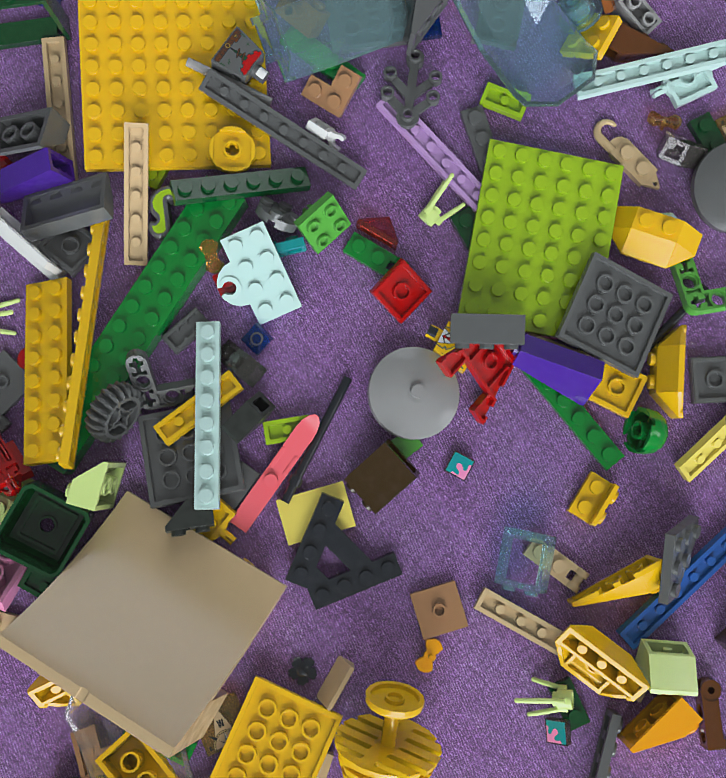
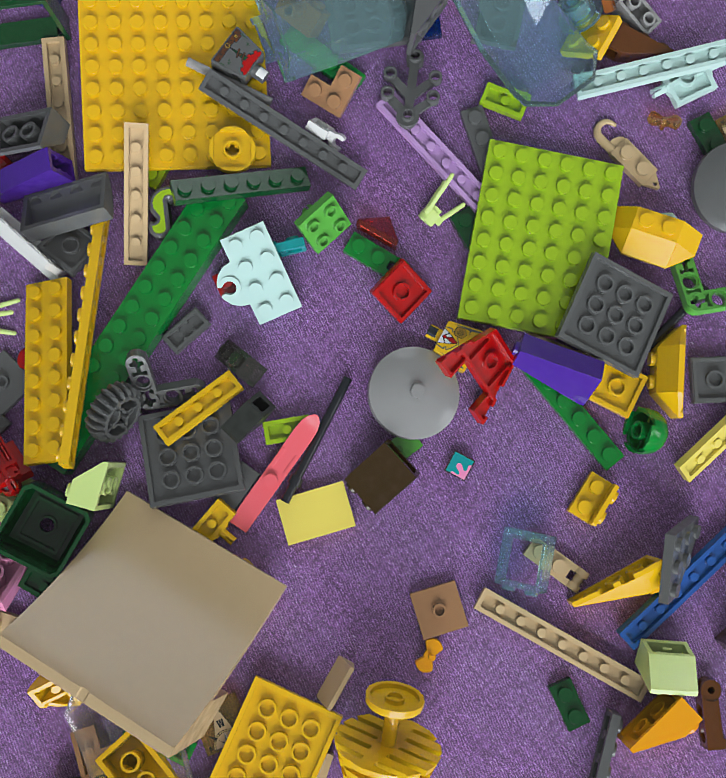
pearl dark grey slope [165,498,215,537] -> none
light aqua plate [194,321,221,510] -> none
clear orange piece [199,239,225,273] -> none
clear blue tile [241,323,274,356] -> none
dark grey plate [255,196,300,233] -> none
black plate [285,492,403,610] -> none
black plant [288,656,317,686] -> none
dark grey slope [450,313,526,350] -> none
yellowish green plant [514,677,574,717] -> none
tile [545,716,572,746] -> none
yellow wedge [555,624,650,702] -> none
clear smoke slope [656,130,709,170] -> none

